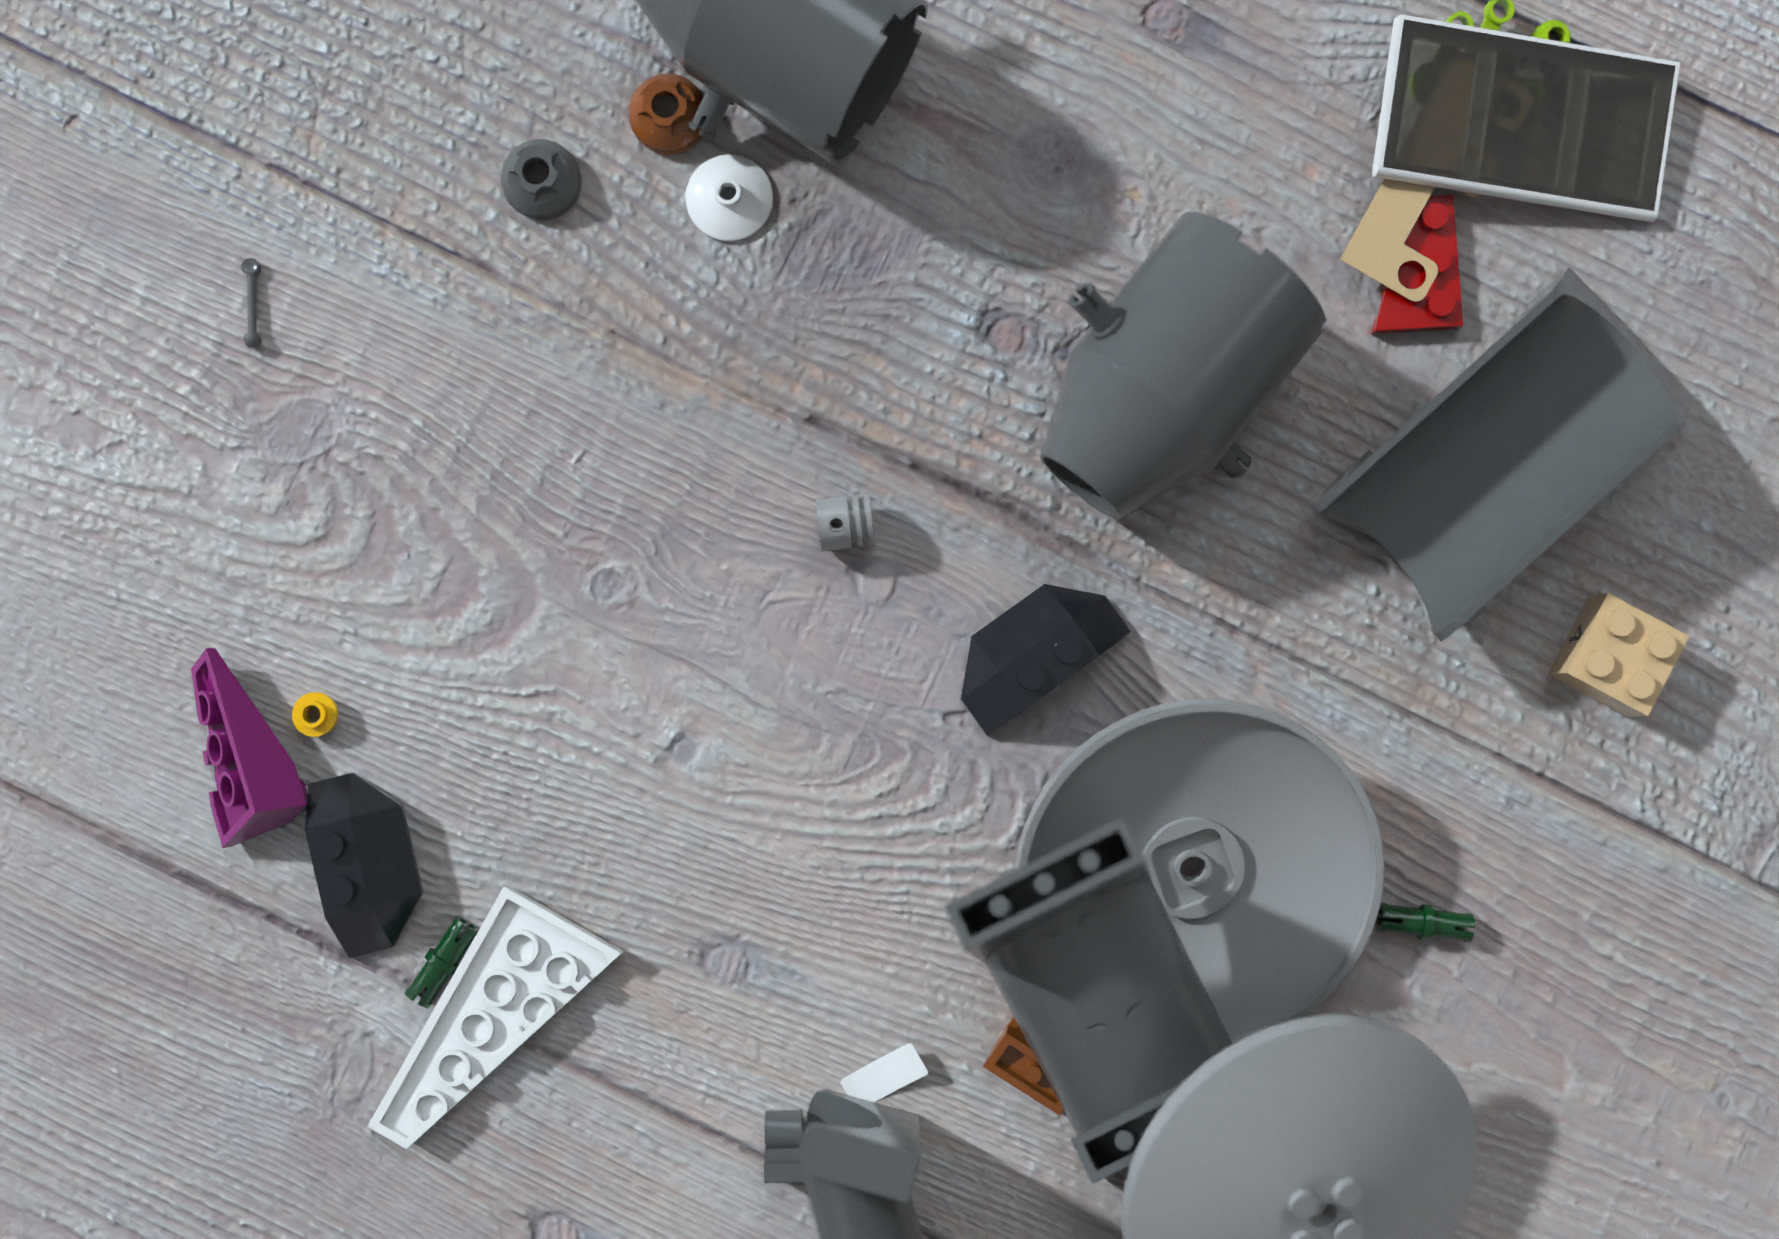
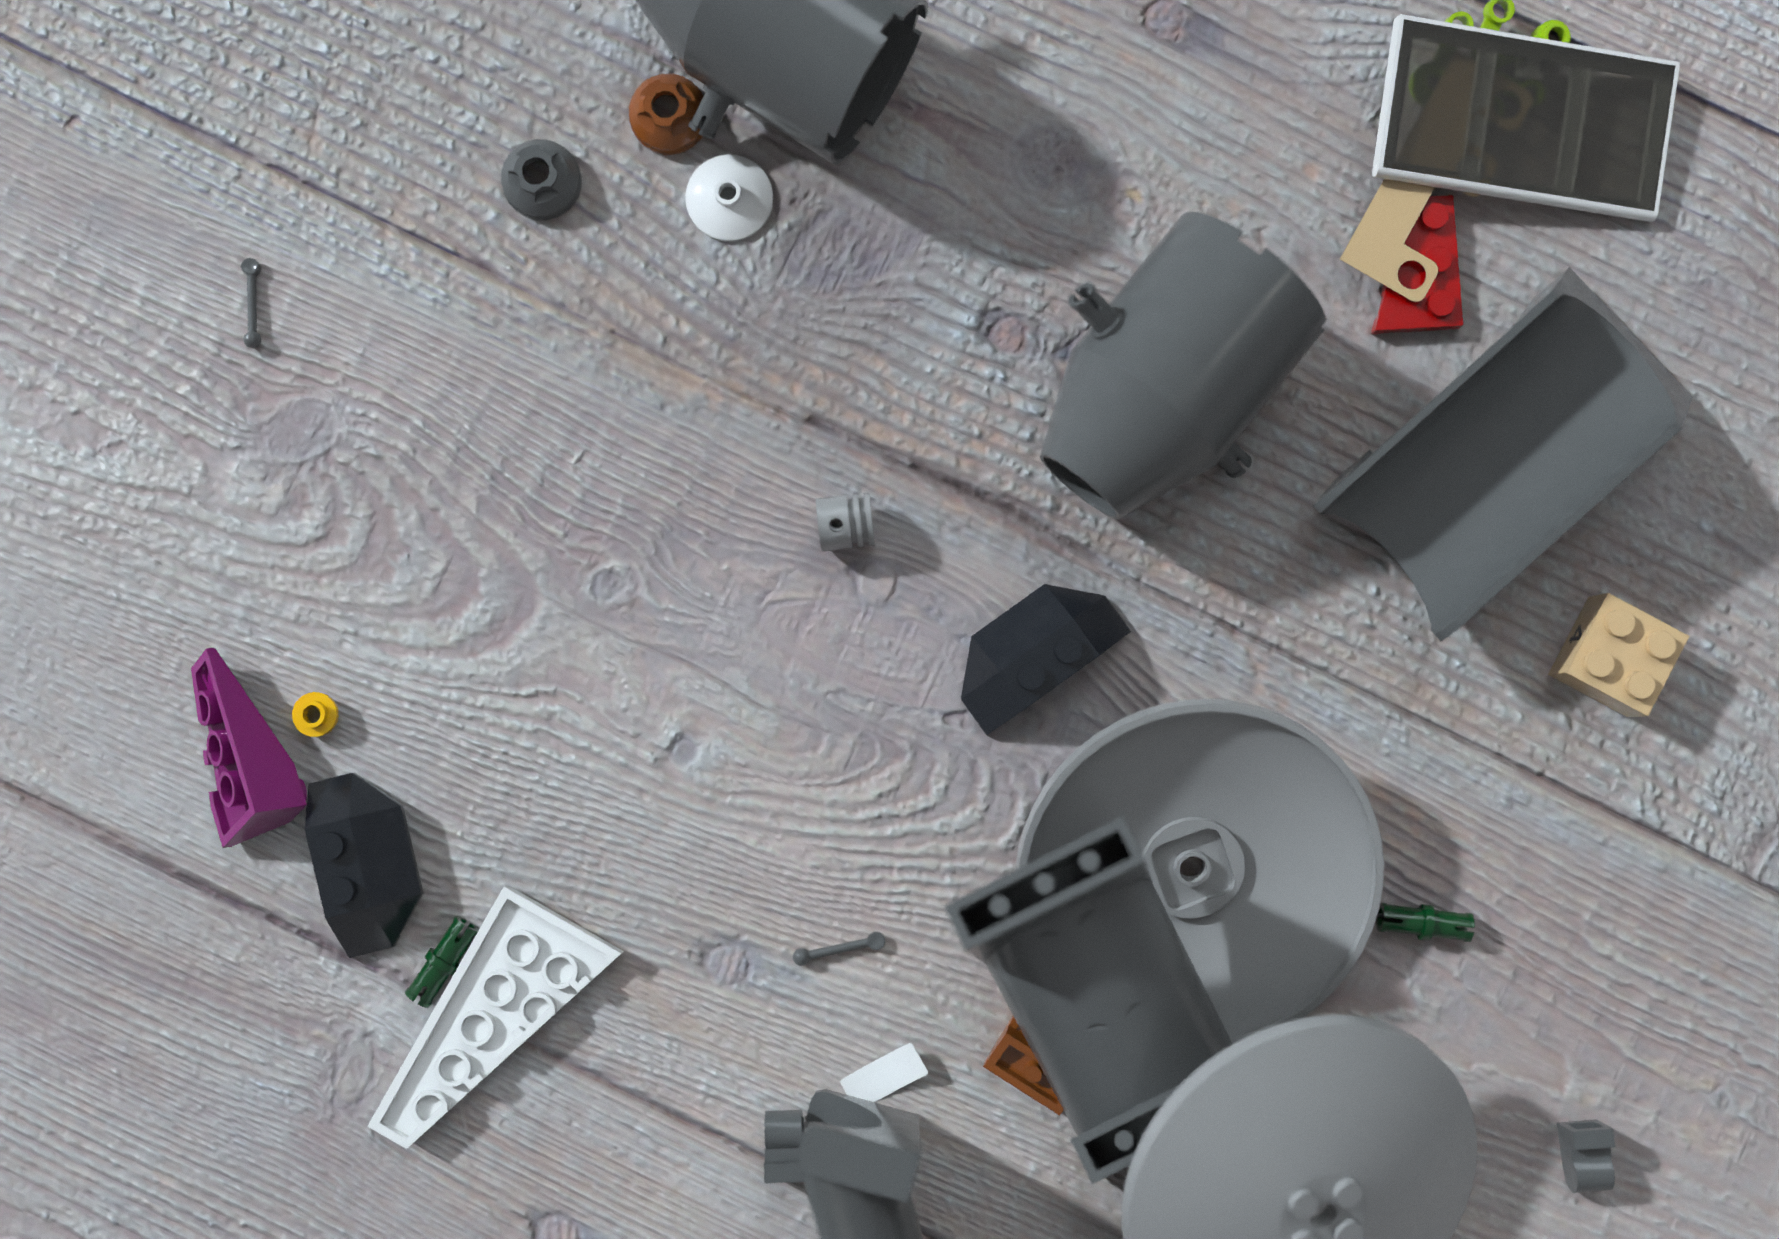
none -> dark grey hinge [793,931,885,966]
none -> dark grey leg [1556,1119,1615,1193]

